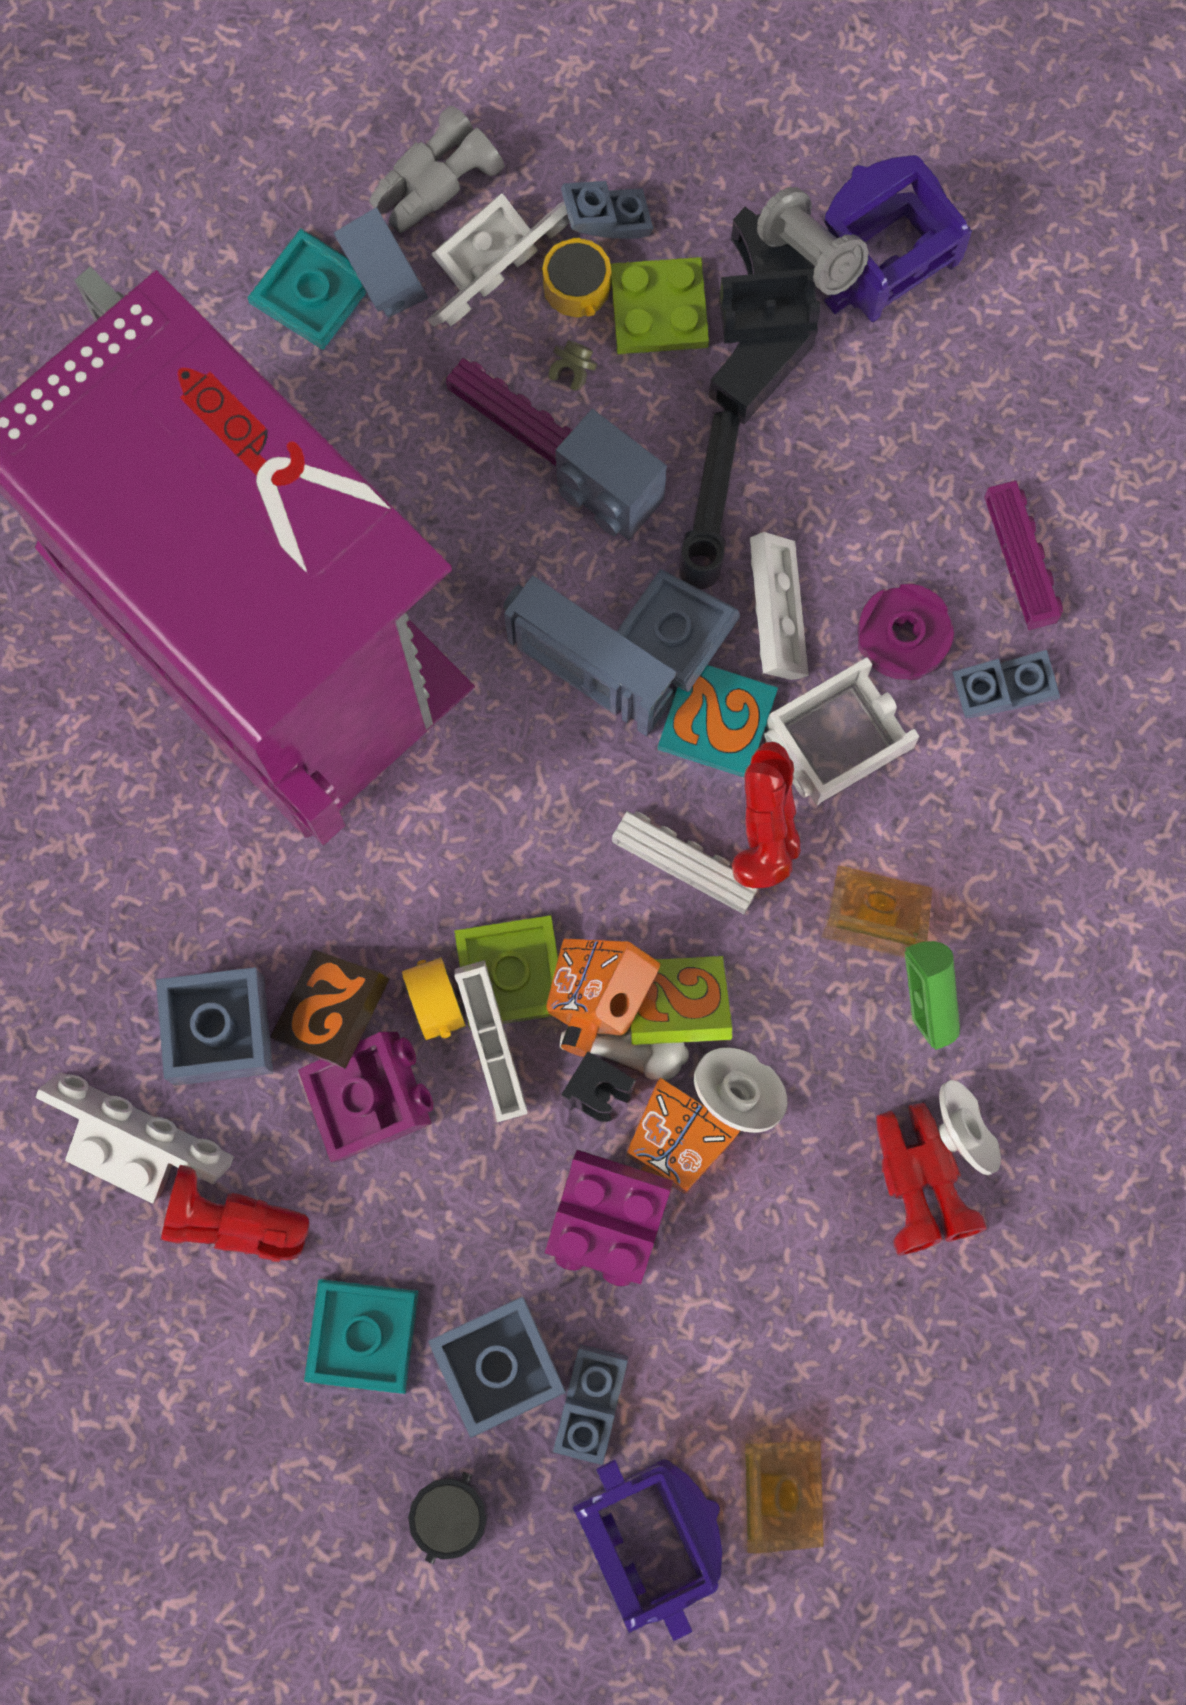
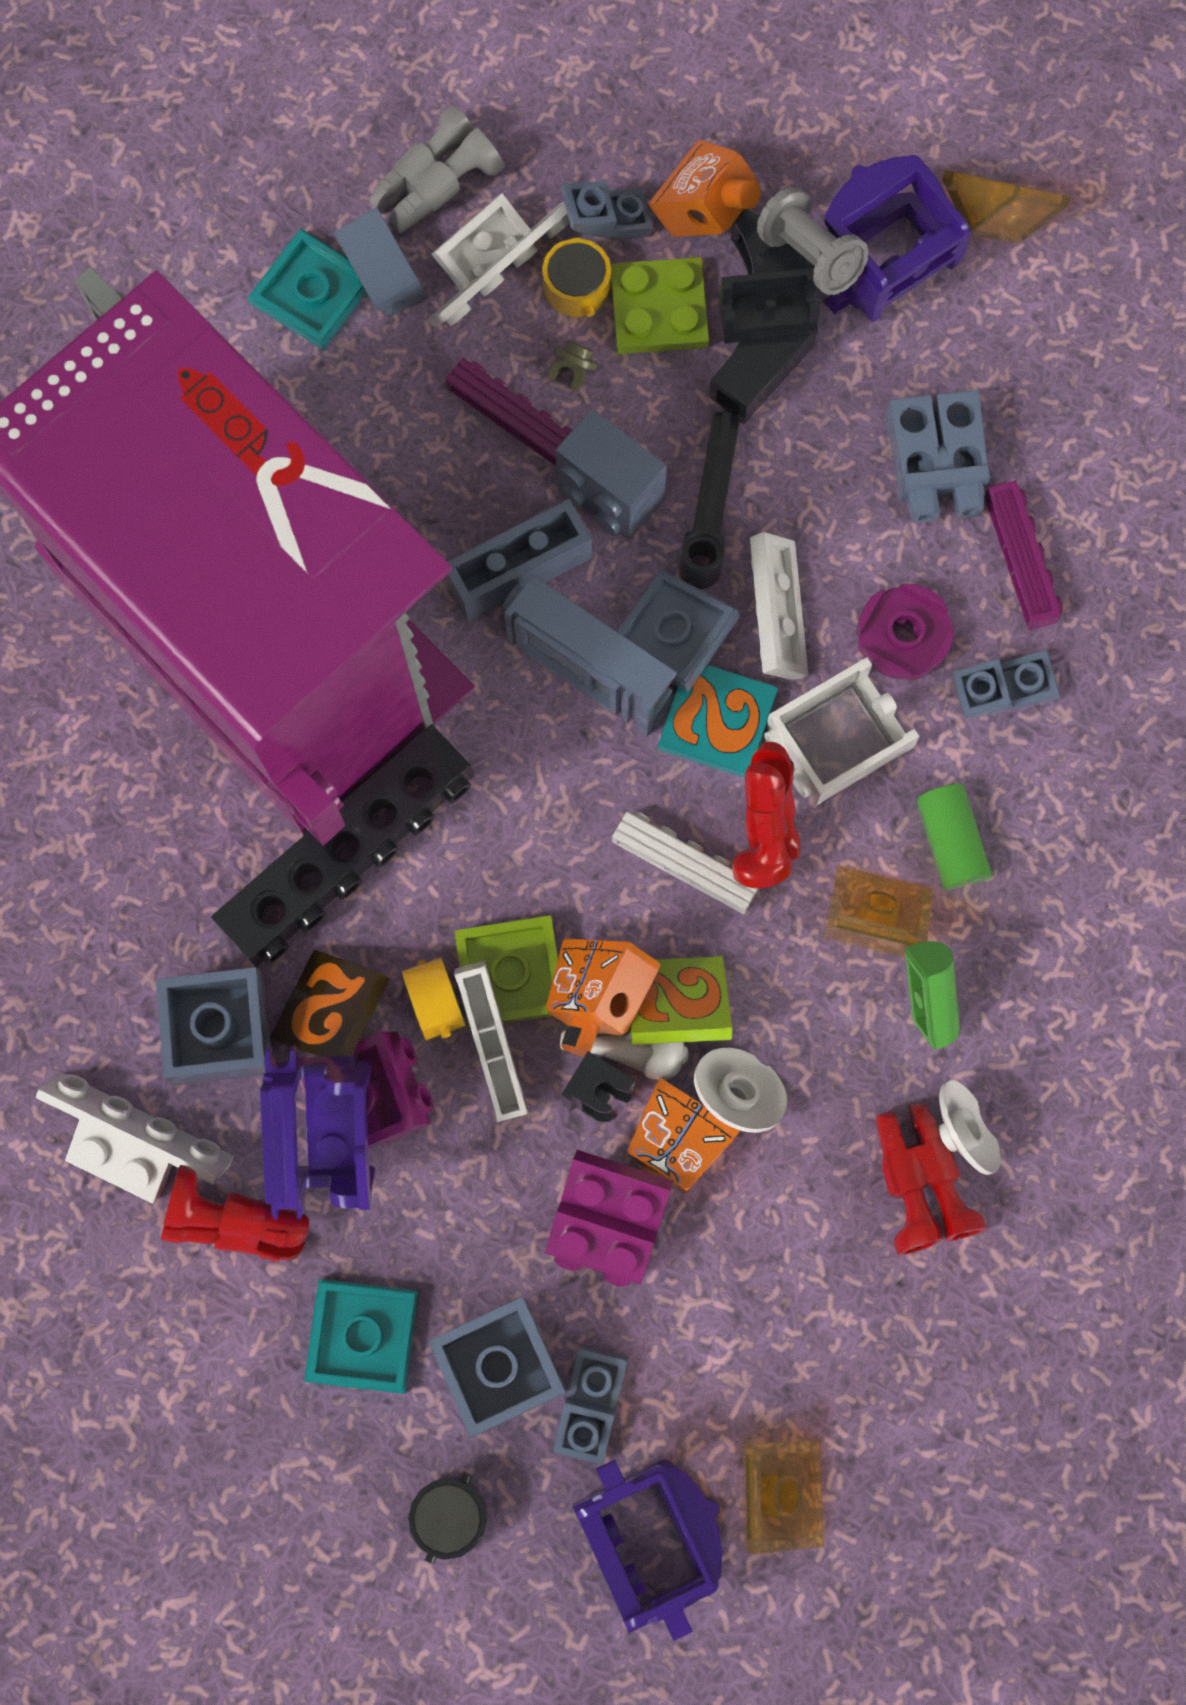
none -> black brick [211,724,473,967]
none -> dark purple animal [260,1045,375,1219]
none -> sand blue brick [445,499,592,622]
none -> orange torso [648,140,761,237]
none -> sand blue hips [884,390,990,523]
none -> bright green brick [916,783,993,891]
none -> clear yellow slope [942,170,1071,243]

